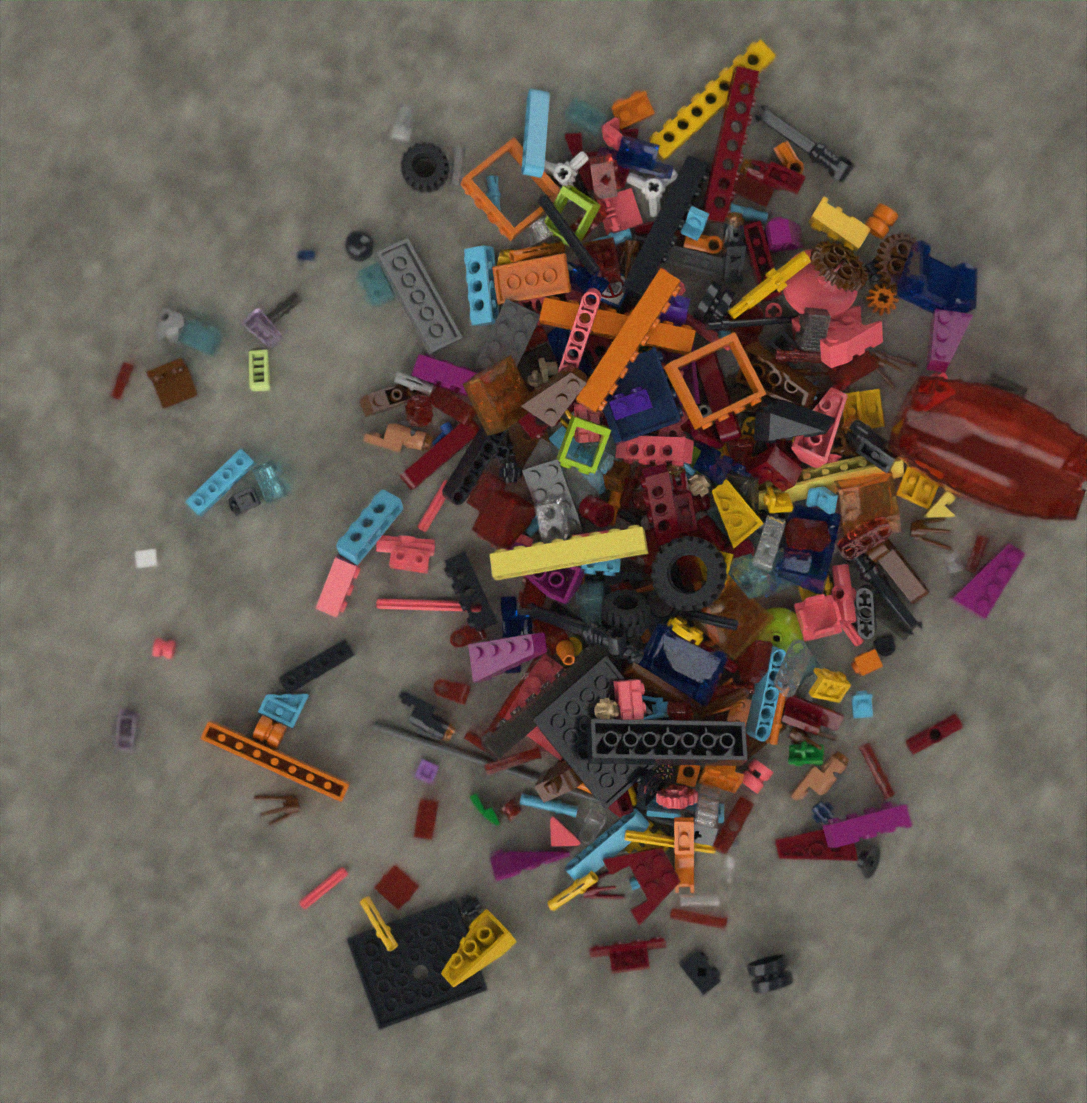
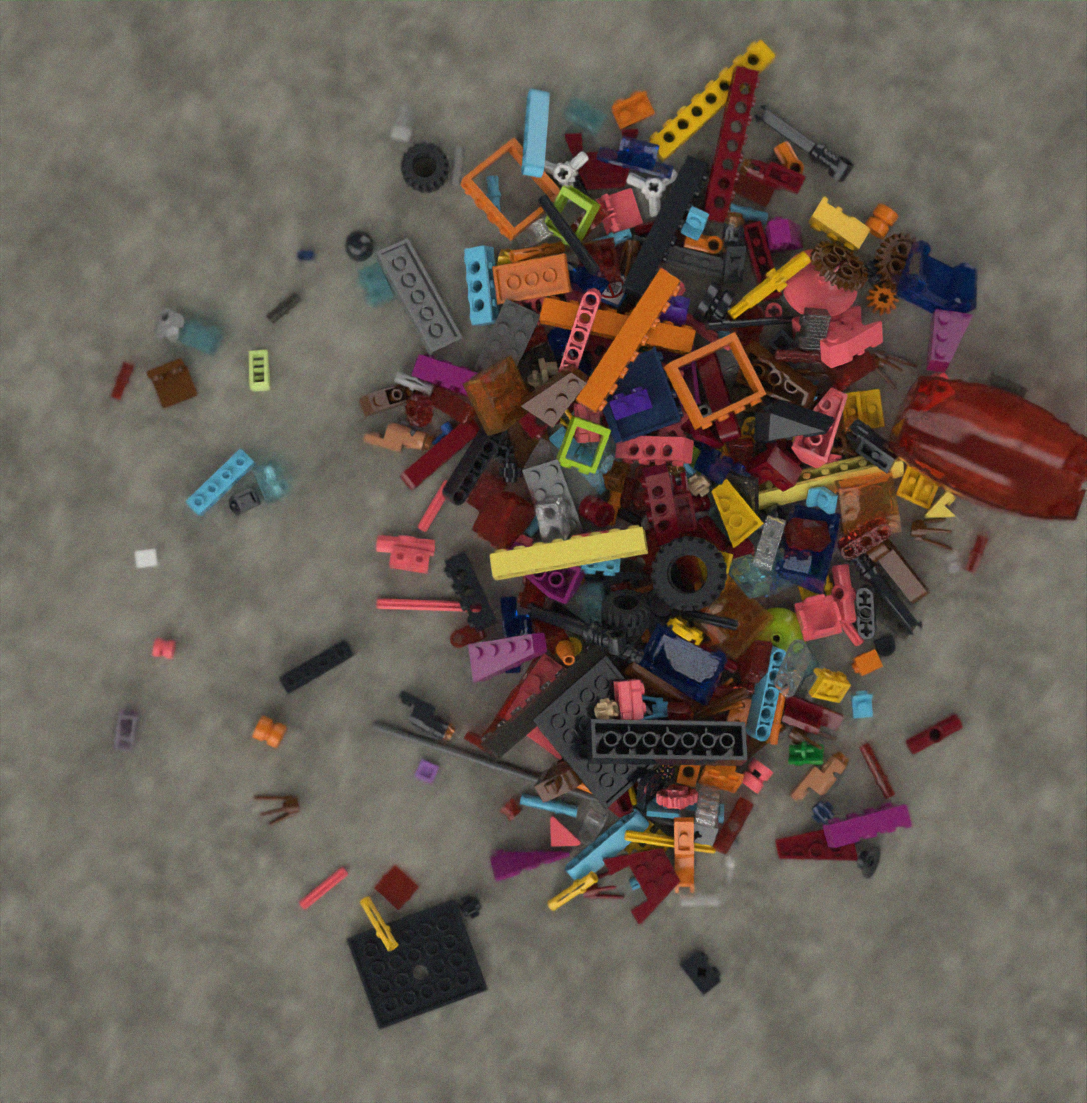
orange brick [200,720,351,802] -> none
clear purple slope [241,308,283,349] -> none
medium azure wing [258,694,309,729] -> none
coral wedge [316,553,363,617] -> none
medium azure brick [336,489,404,566] -> none
clear red brick [413,797,440,840] -> none
clear red piece [433,678,471,705] -> none
yellow wedge [441,908,517,987] -> none
green slope [469,792,501,826] -> none
clear red axle [484,745,542,775] -> none
clear red brick [589,153,621,200] -> none
dark red bracket [589,937,666,974] -> none
coral bracket [602,117,624,151] -> none
clear red axle [670,908,728,932] -> none
black wheel [746,954,794,993] -> none
yellow bracket [763,486,793,513] -> none
magenta wedge [949,543,1026,619] -> none

